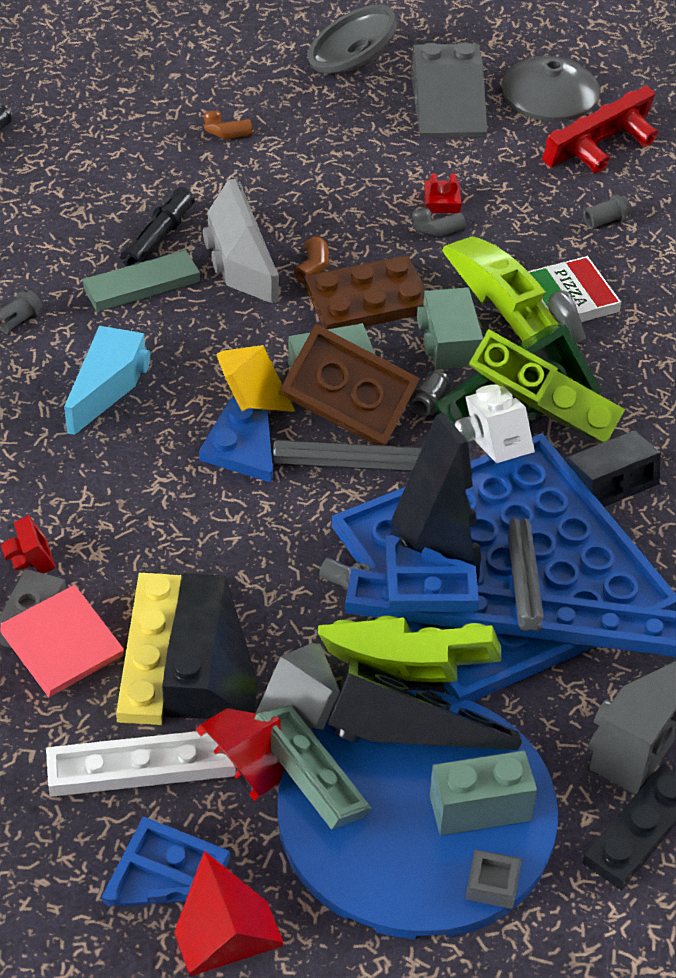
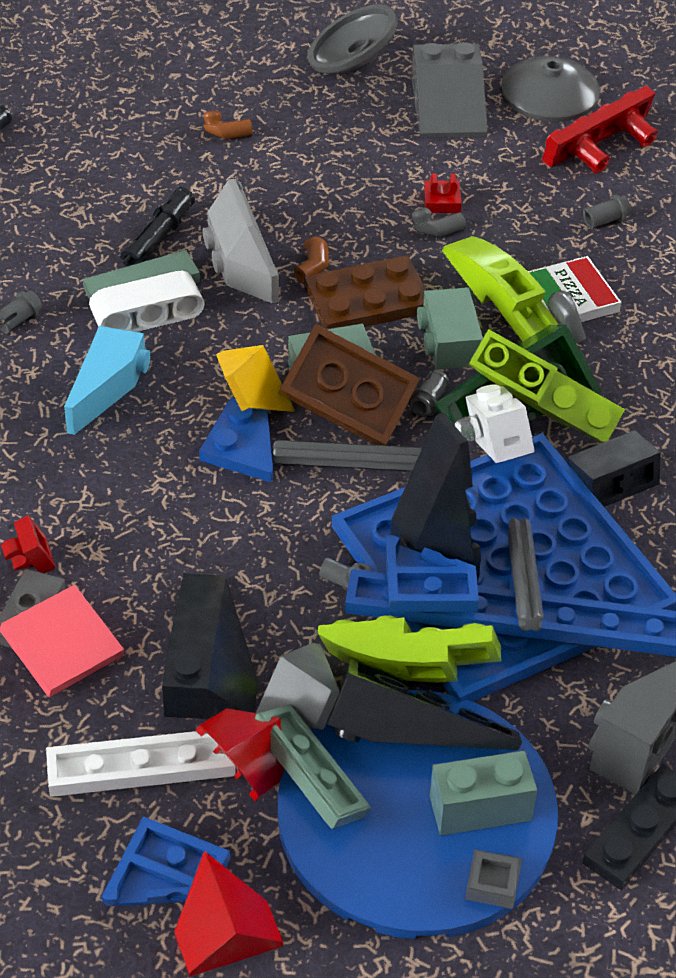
light yellow plate [116,573,182,725] -> none
none -> white beam [89,271,204,332]

